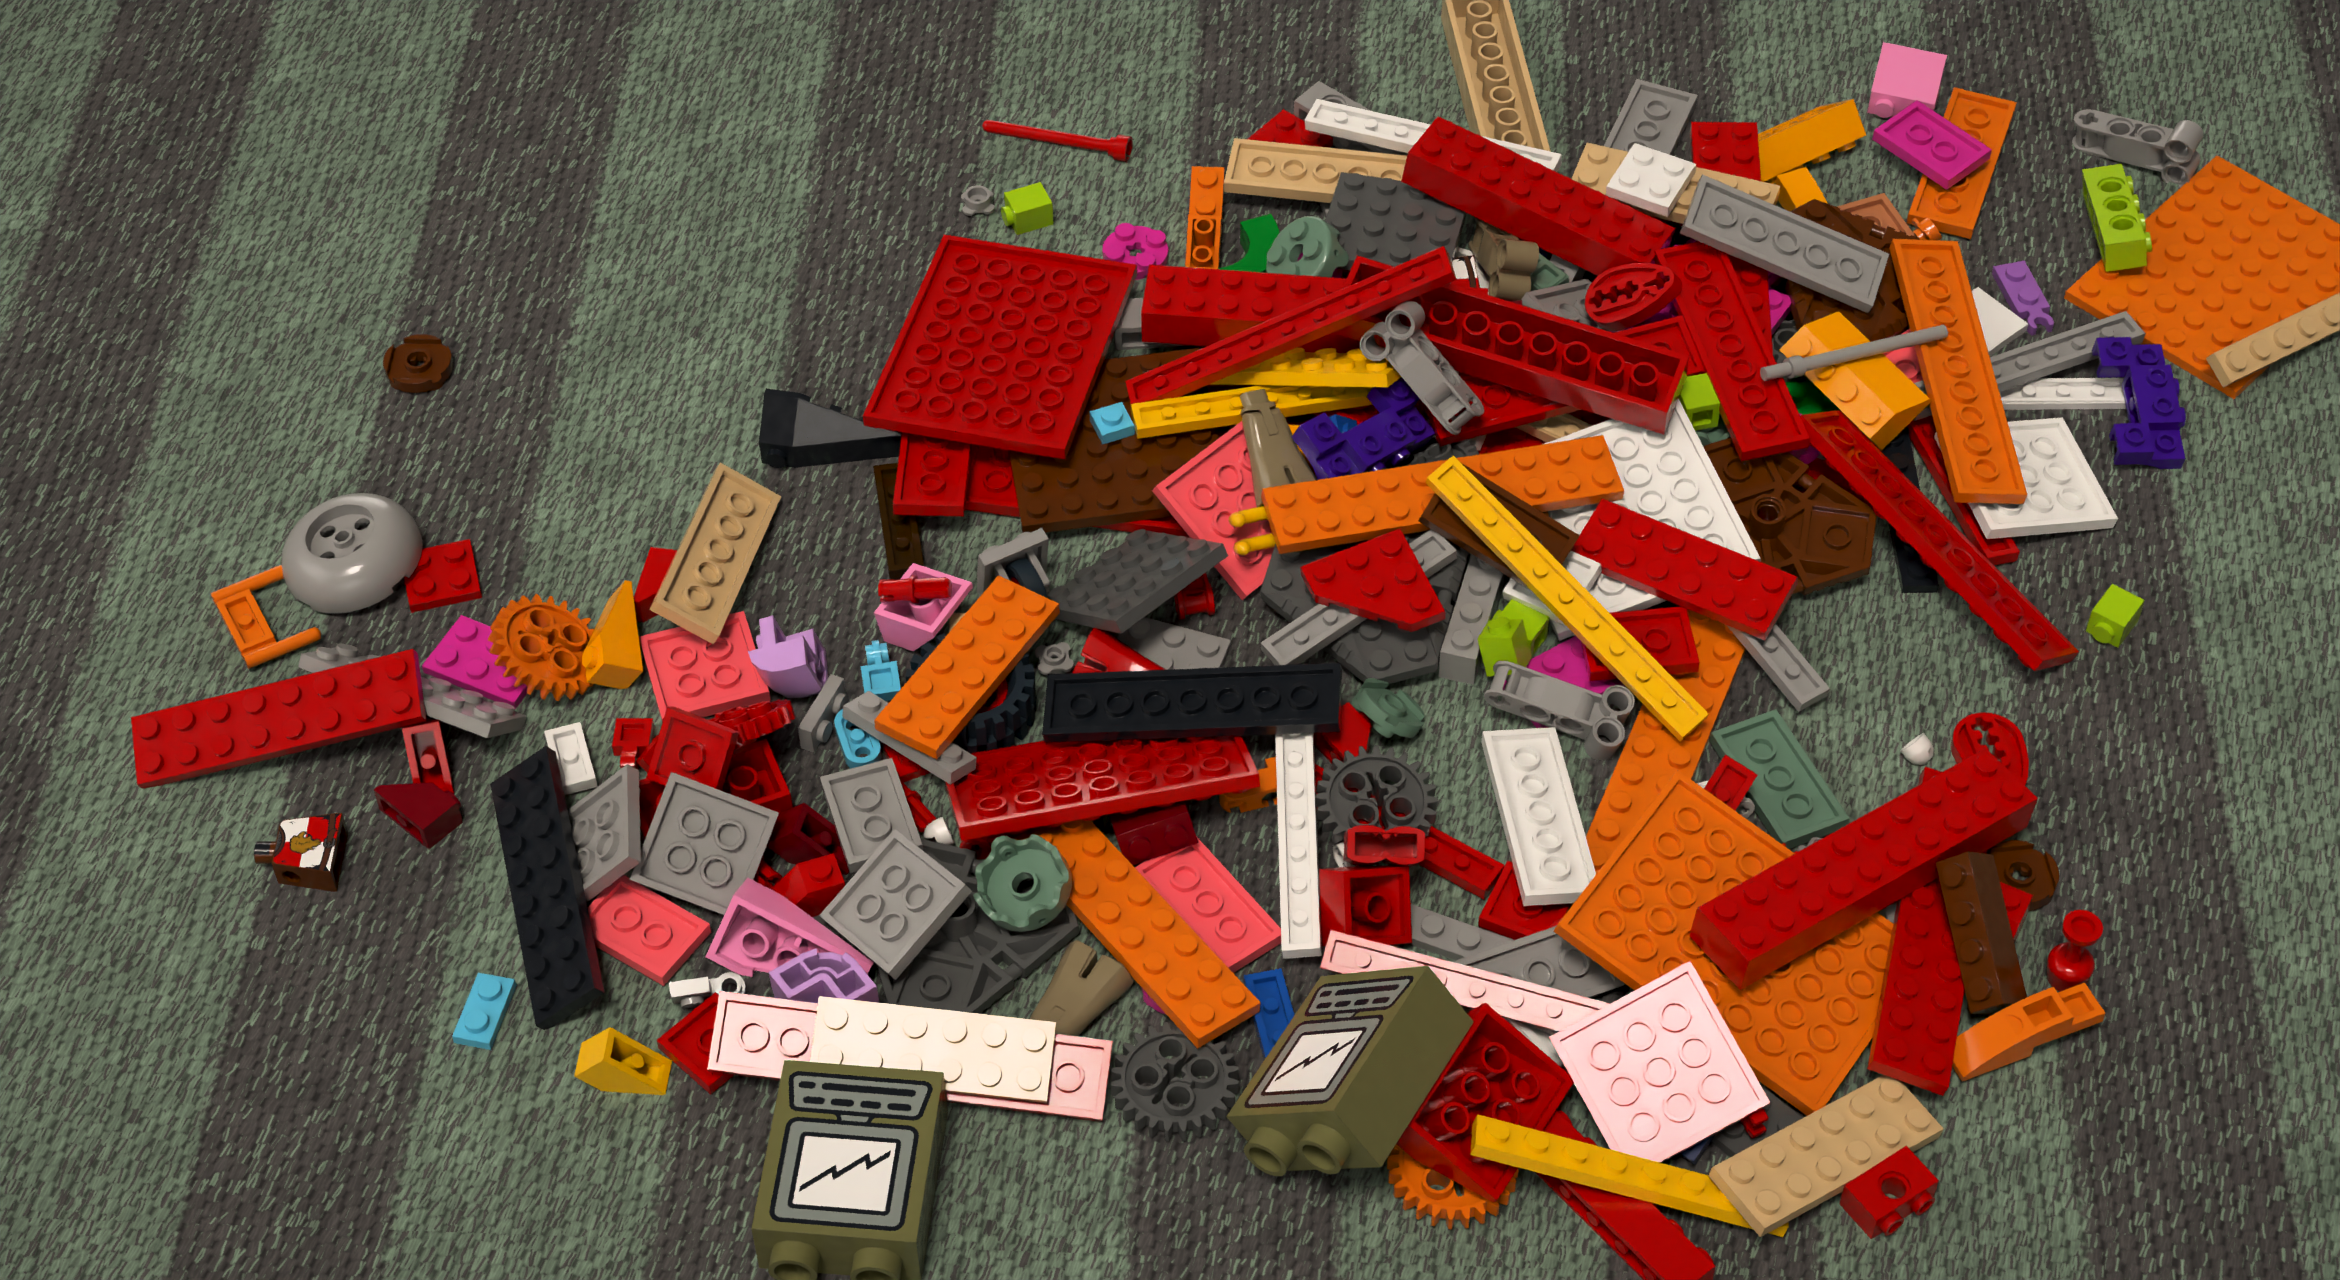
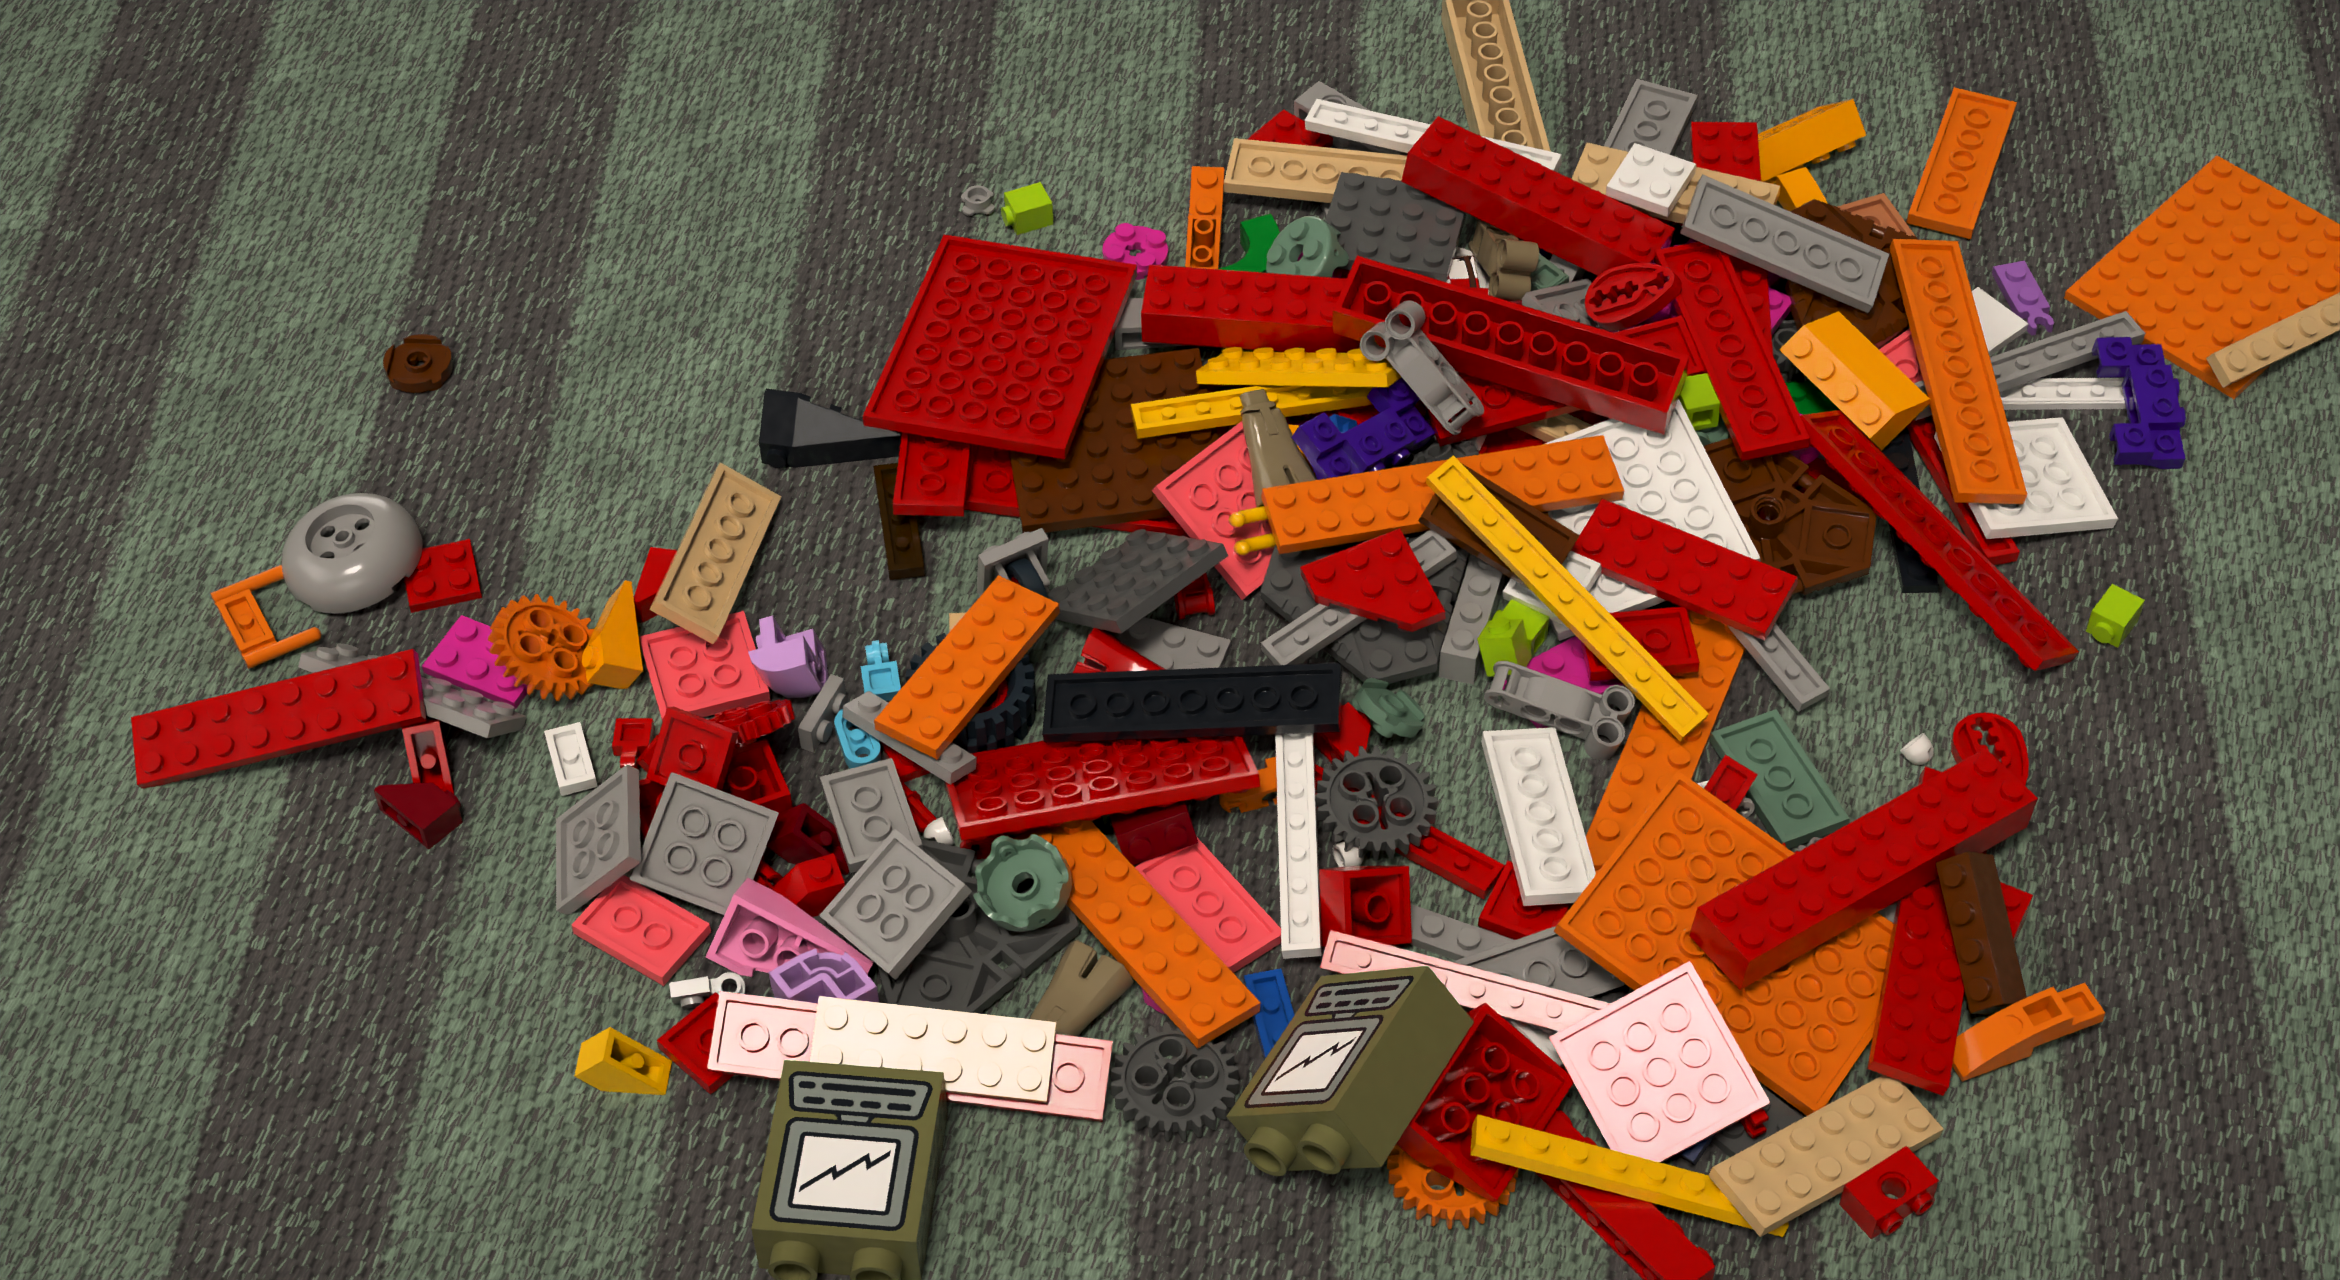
torso [254,813,348,892] -> none
medium azure plate [452,973,517,1050] -> none
black plate [490,746,605,1030] -> none
bright pink slope [874,563,973,651] -> none
red axle [878,575,952,604] -> none
red piece [982,120,1133,162] -> none
light grey plate [1035,642,1074,675] -> none
medium azure plate [1089,402,1135,445] -> none
red plate [1125,246,1457,404] -> none
red brick [1343,825,1425,867] -> none
light grey bar [1760,325,1948,381] -> none
bright pink slope [1867,42,1947,118] -> none
dark pink plate [1872,100,1992,190] -> none
orange plate [1912,217,1942,240] -> none
reddish brown plate [1990,840,2059,911] -> none
red piece [2046,910,2103,991] -> none
light grey piece [2072,109,2203,188] -> none
lime brick [2082,164,2152,272] -> none

